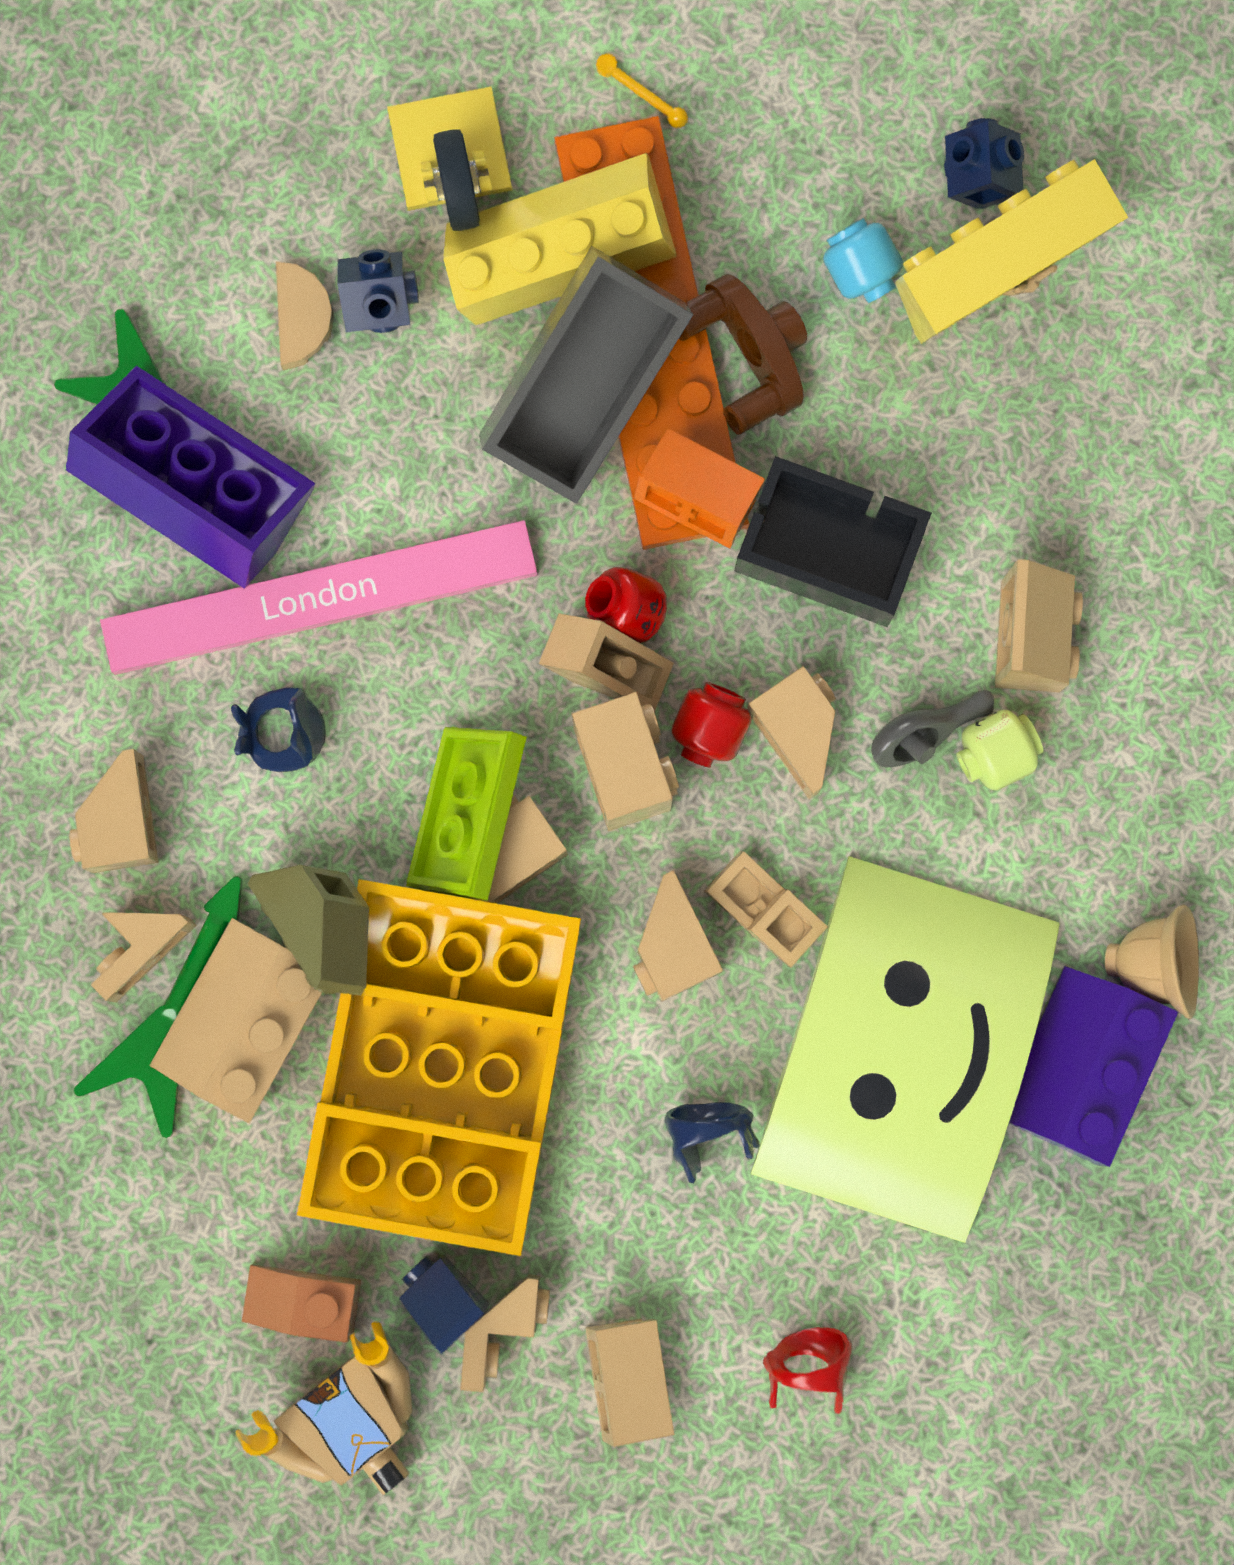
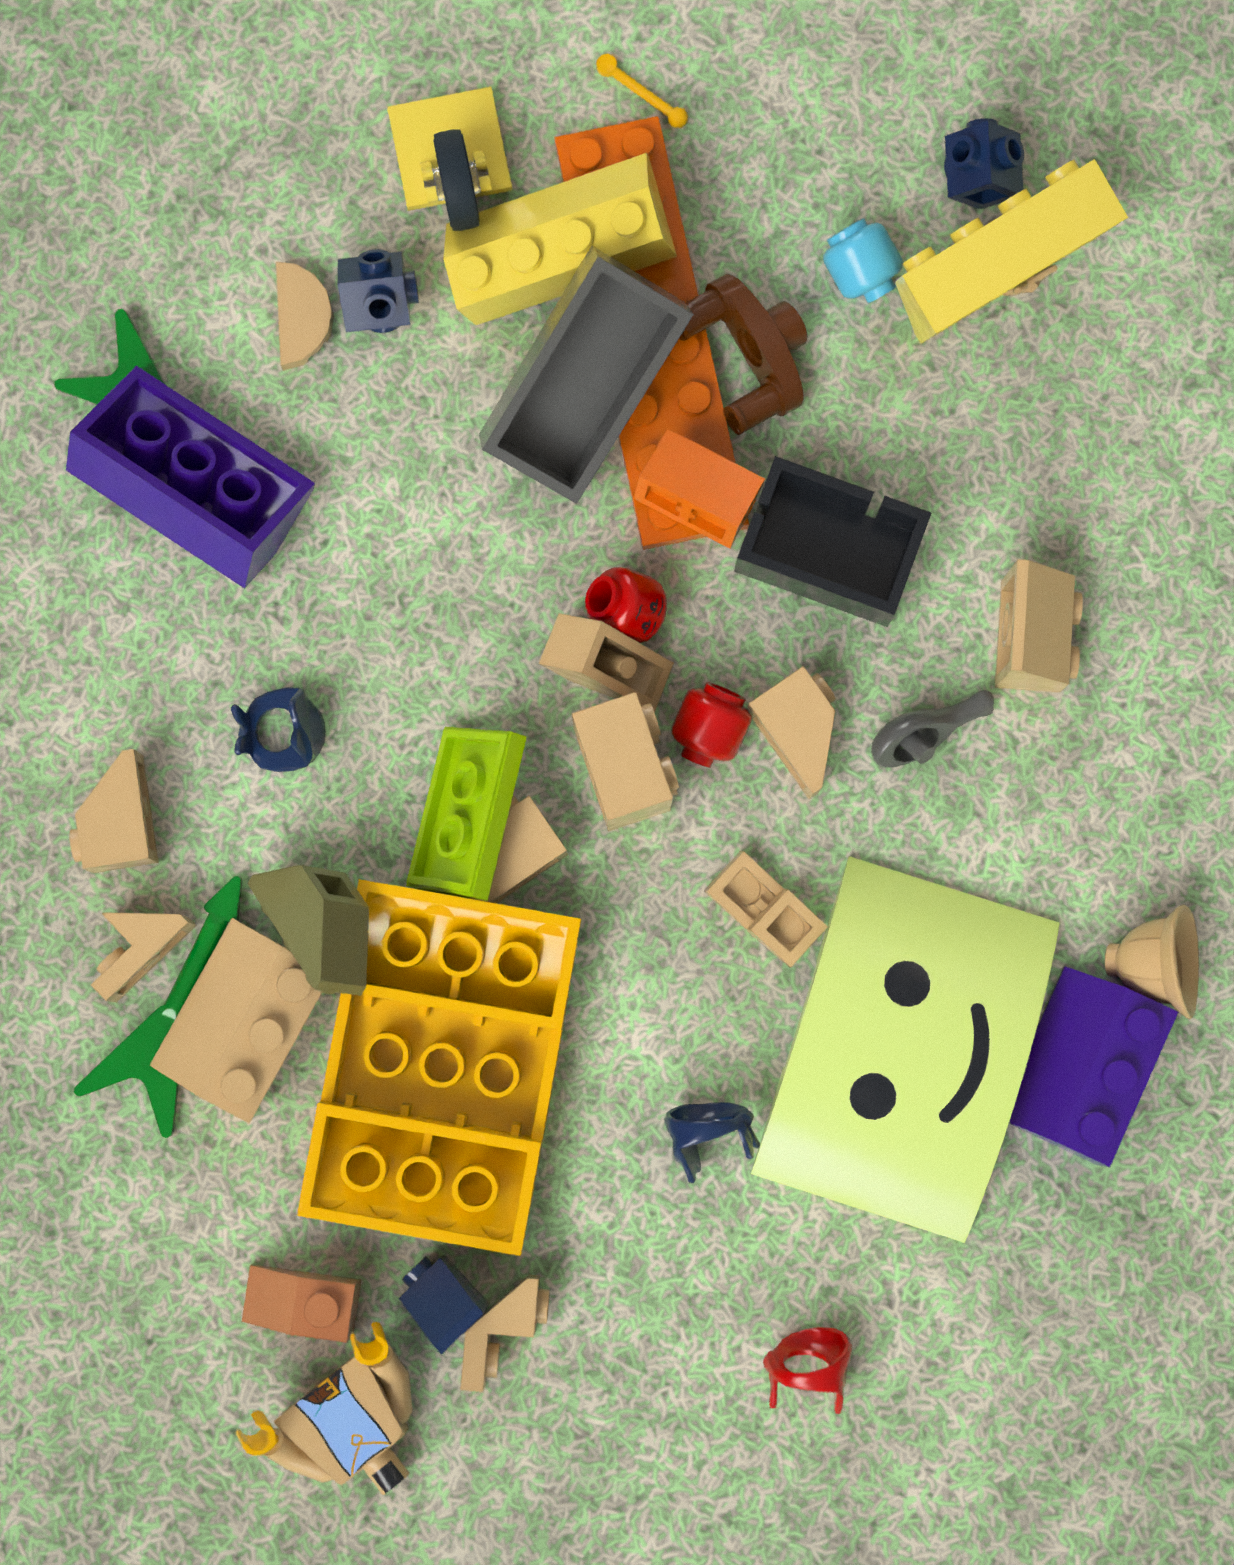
bright pink tile [100,520,538,675] -> none
tan hinge [585,1319,674,1447] -> none
tan slope [633,870,723,1002] -> none
yellowish green head [956,709,1043,790] -> none

